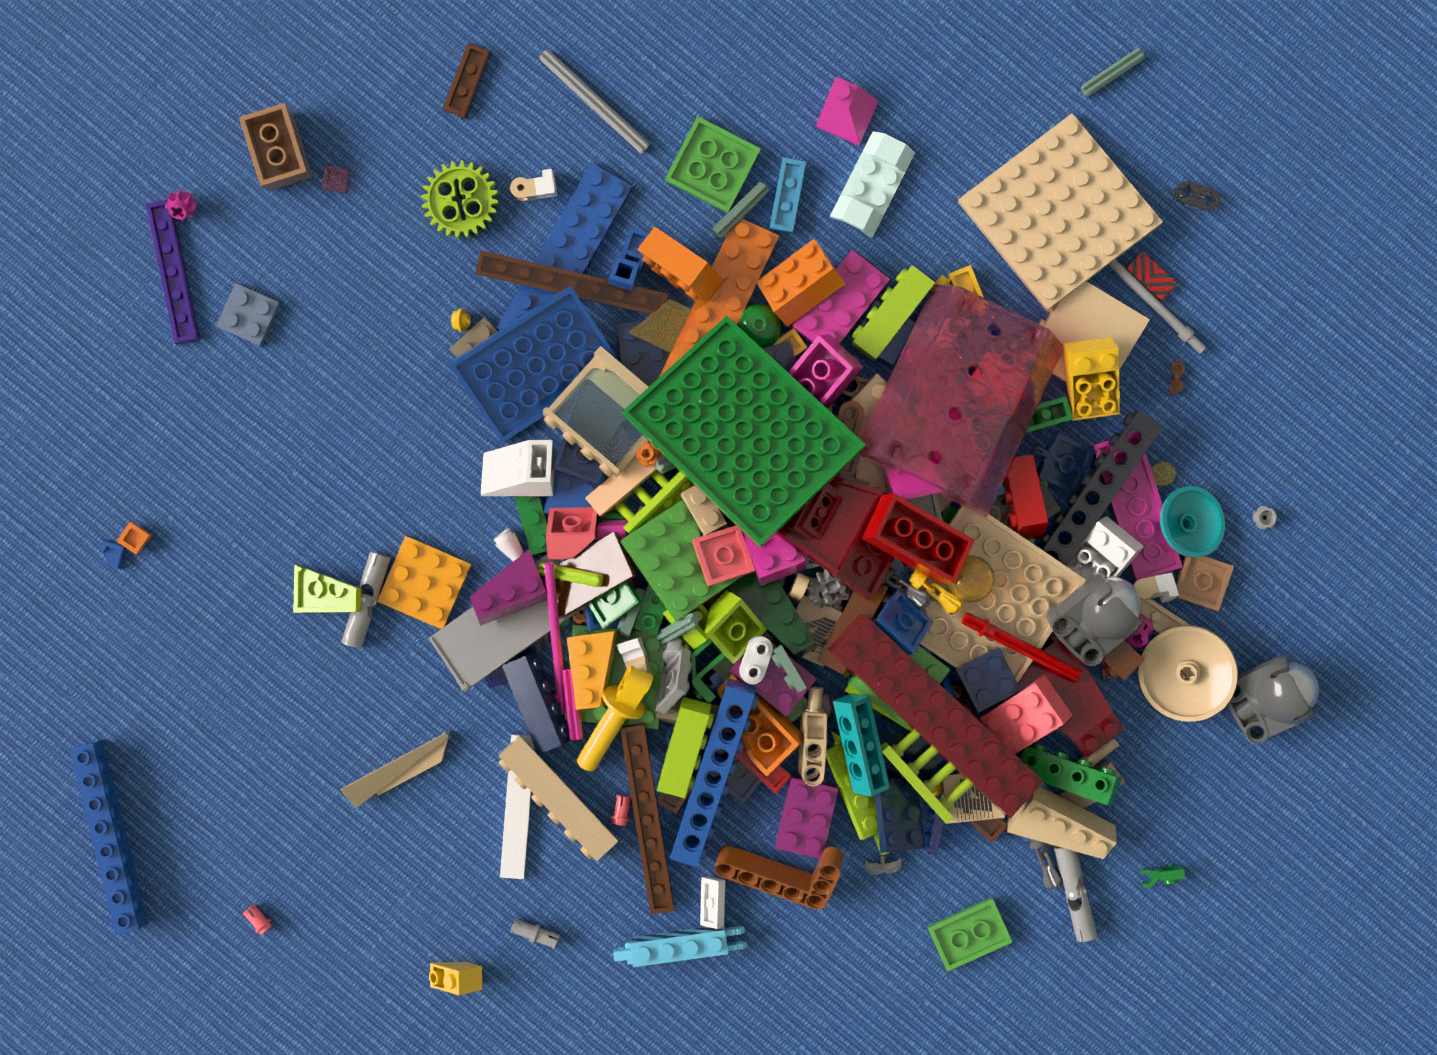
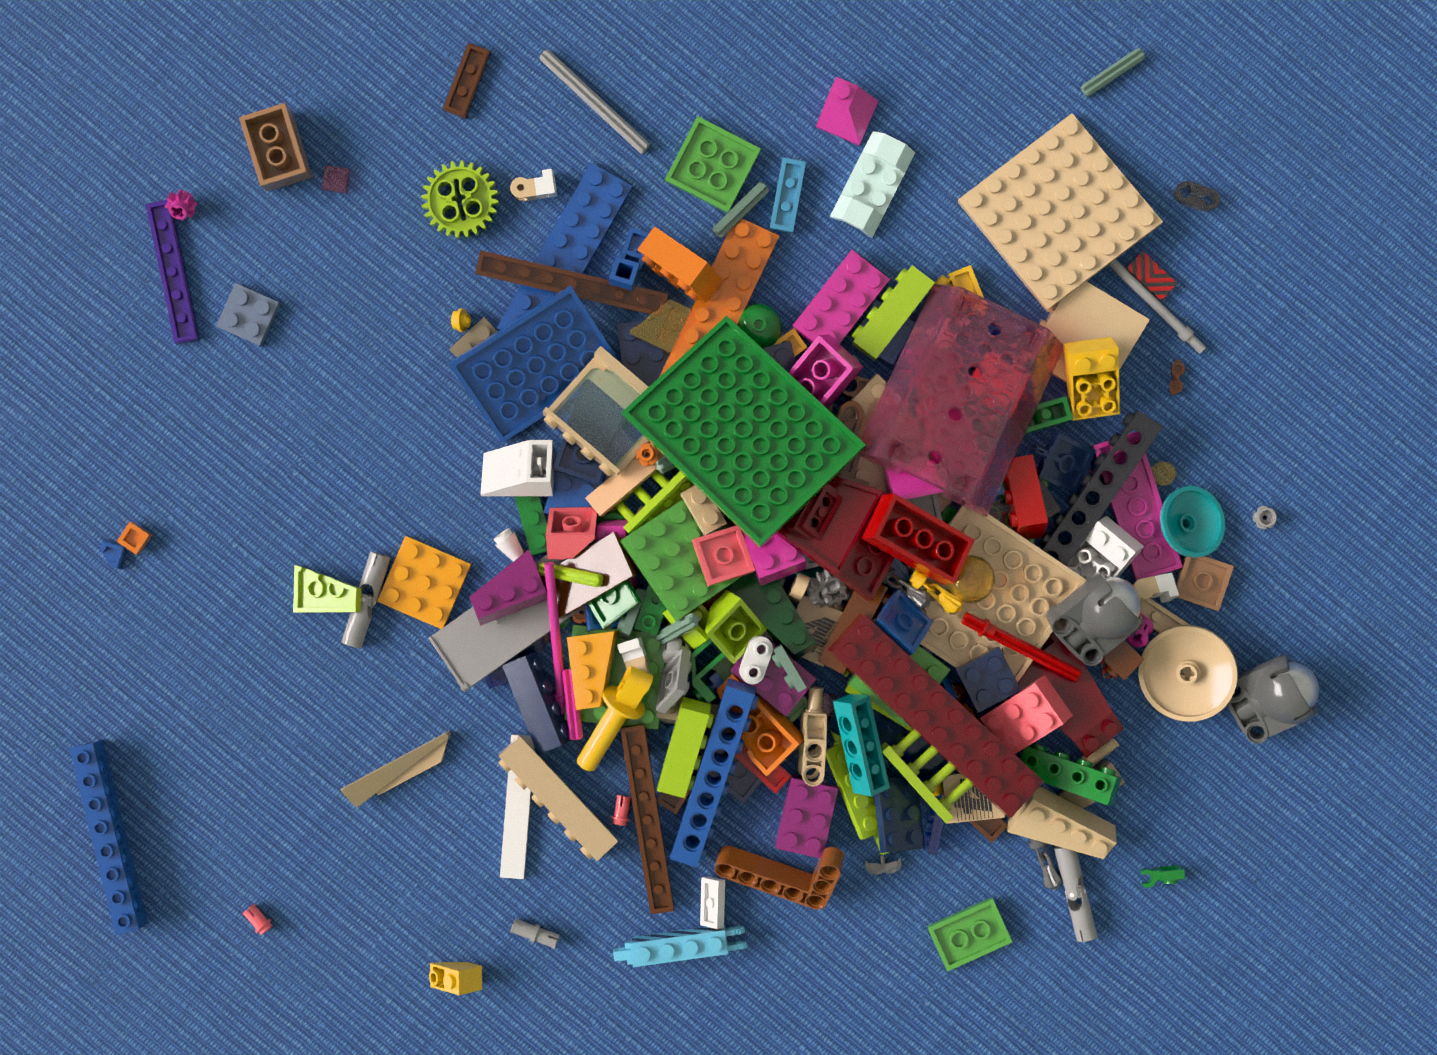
orange brick [756,239,846,327] -> none

